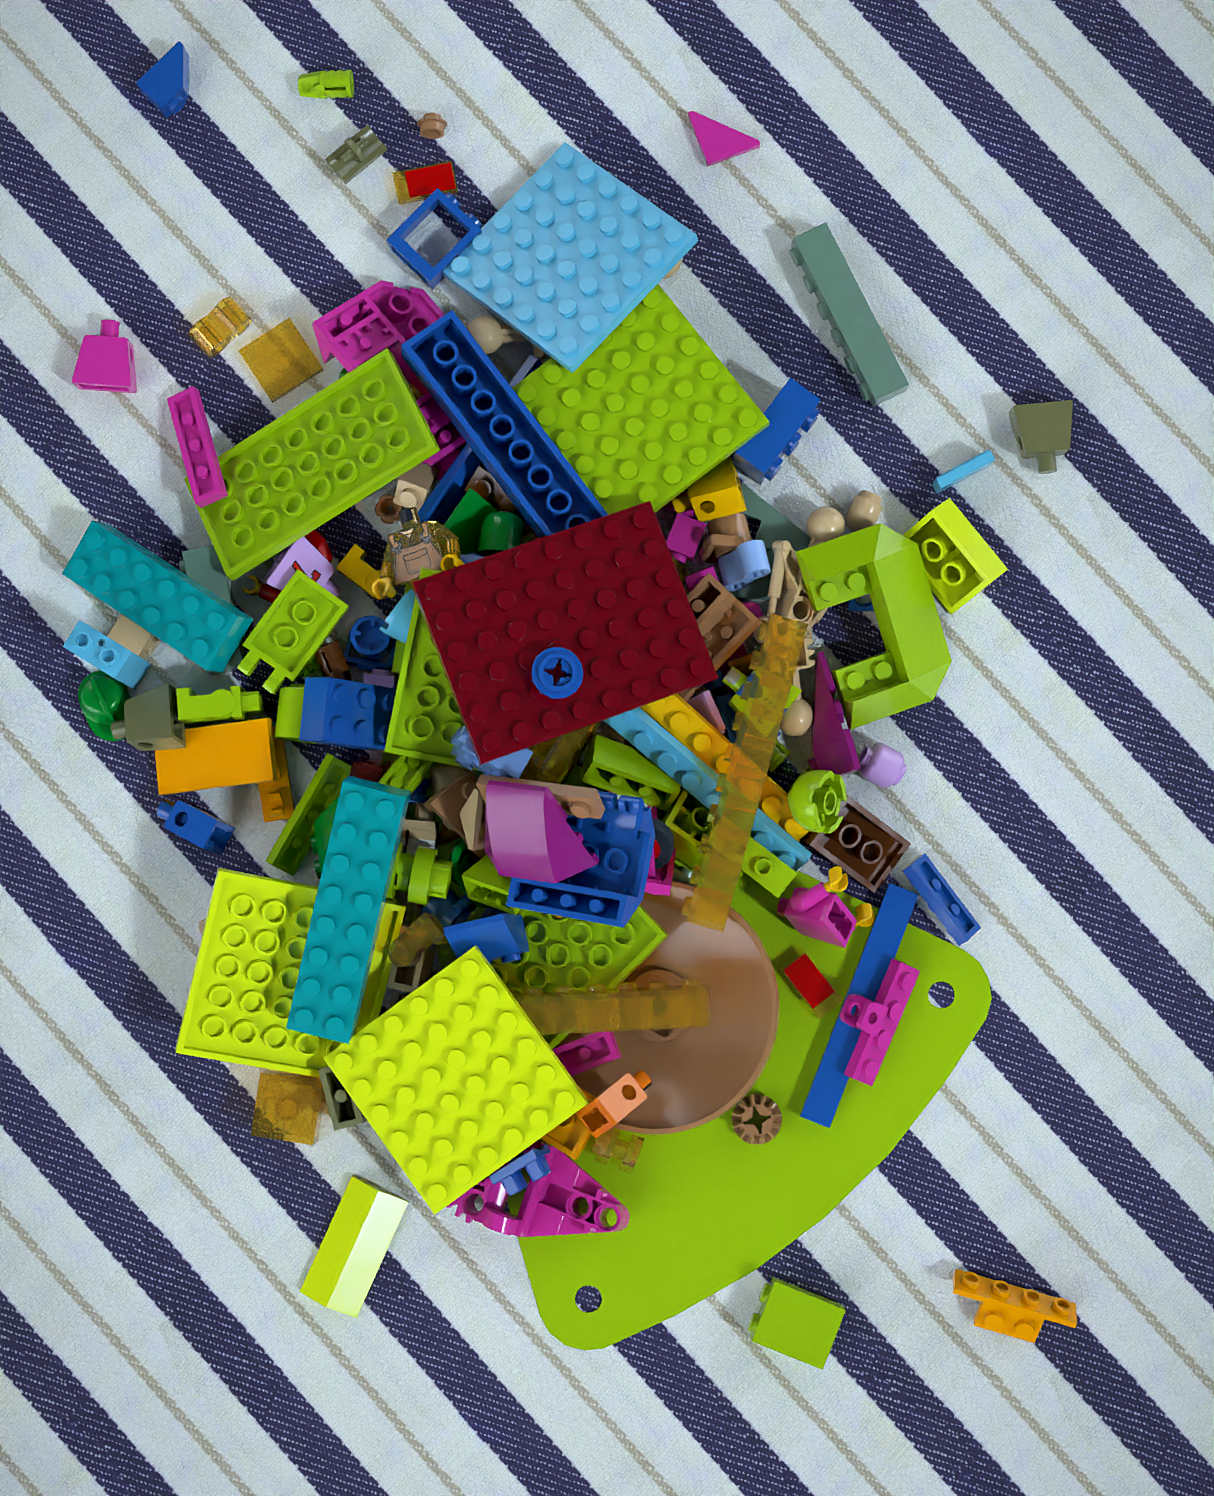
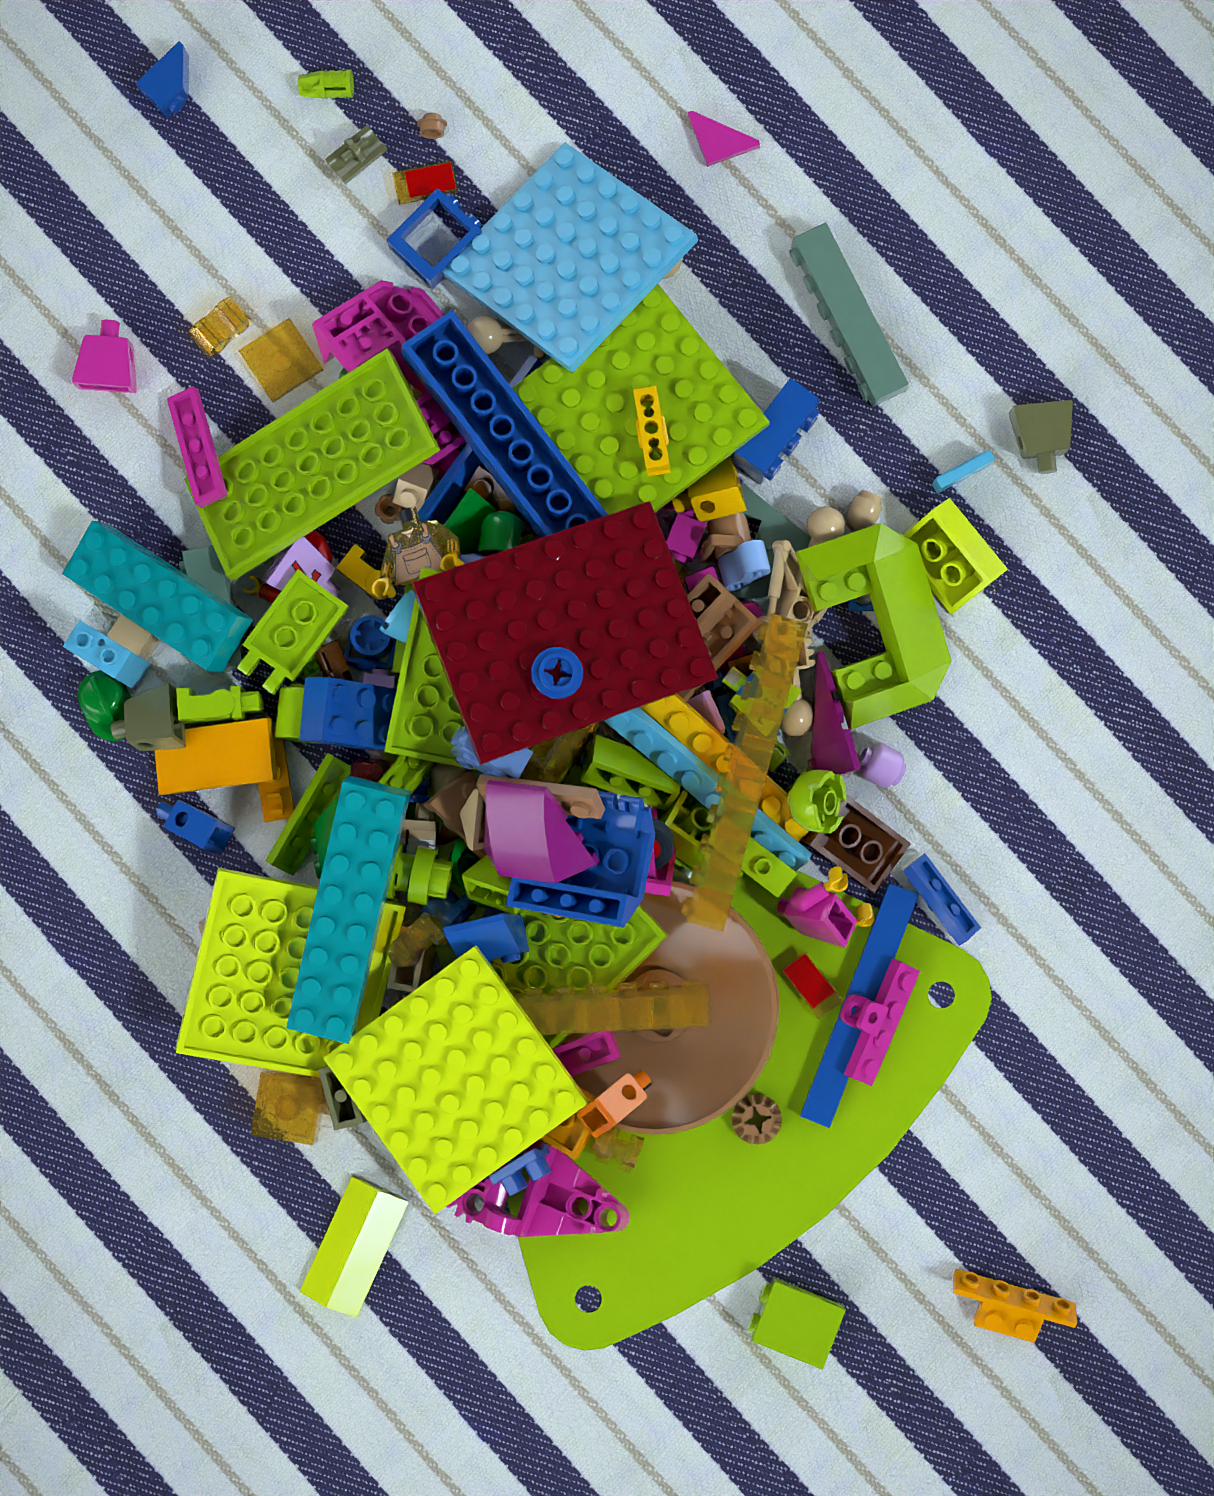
none -> yellow piece [633,386,671,477]

